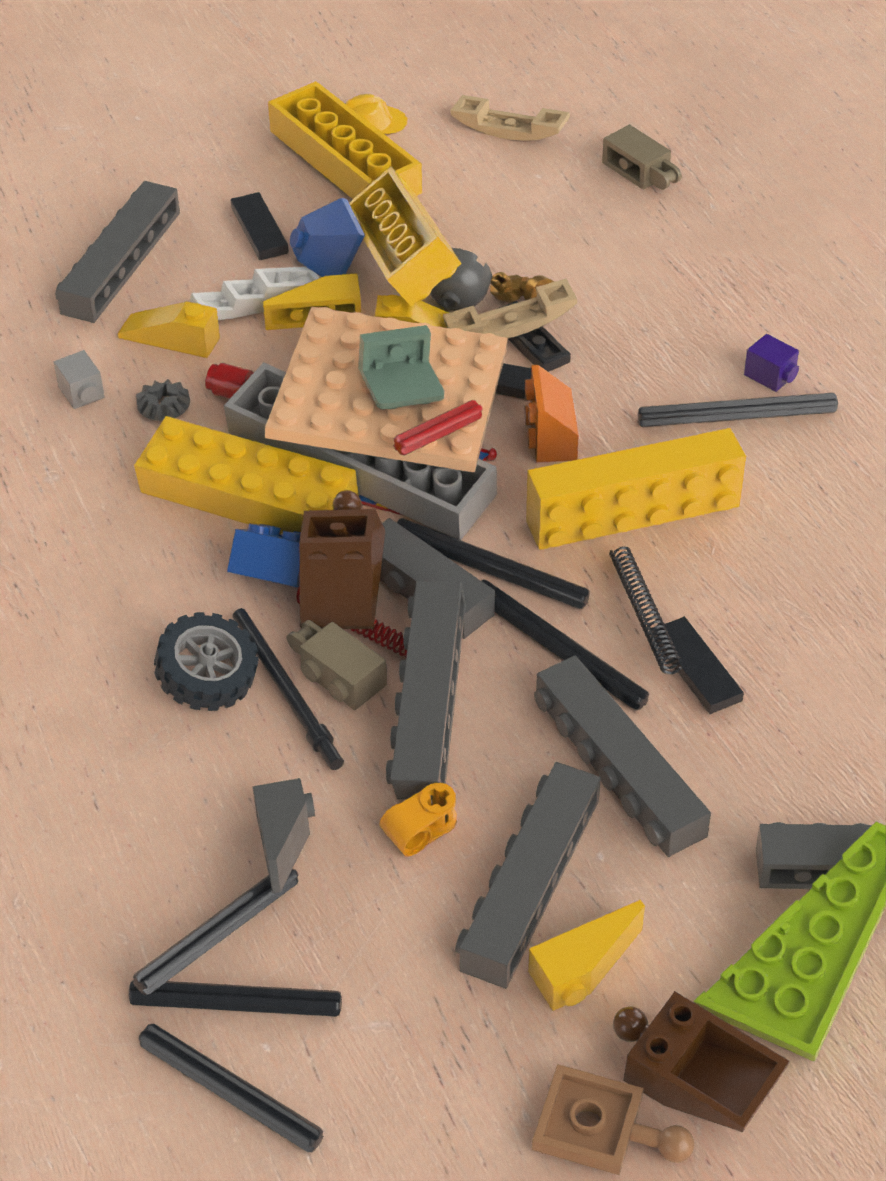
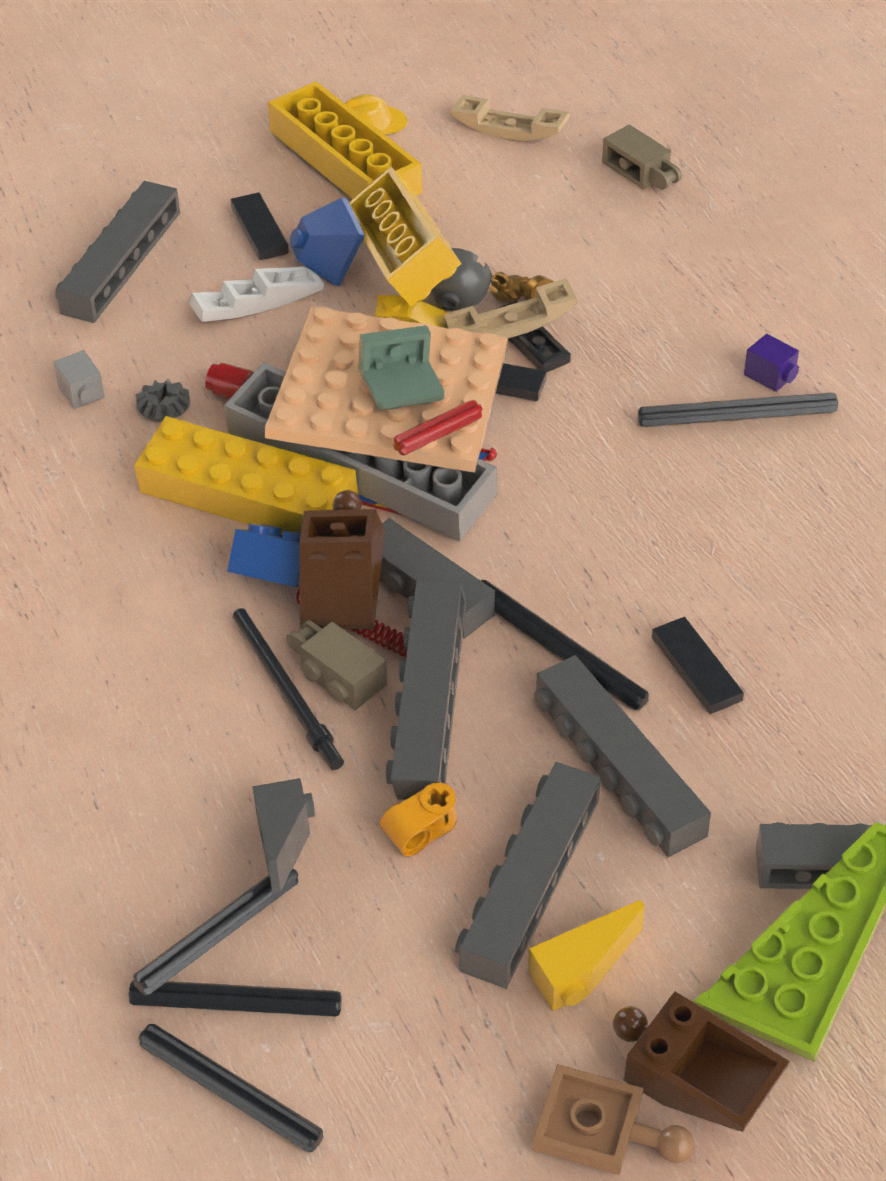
yellow slope [117,301,220,358] -> none
black wheel [154,612,259,711] -> none
yellow slope [263,273,361,330] -> none
black axle [397,518,590,609] -> none
orange slope [524,365,579,463] -> none
yellow brick [526,428,746,550] -> none
black piece [609,546,682,674] -> none

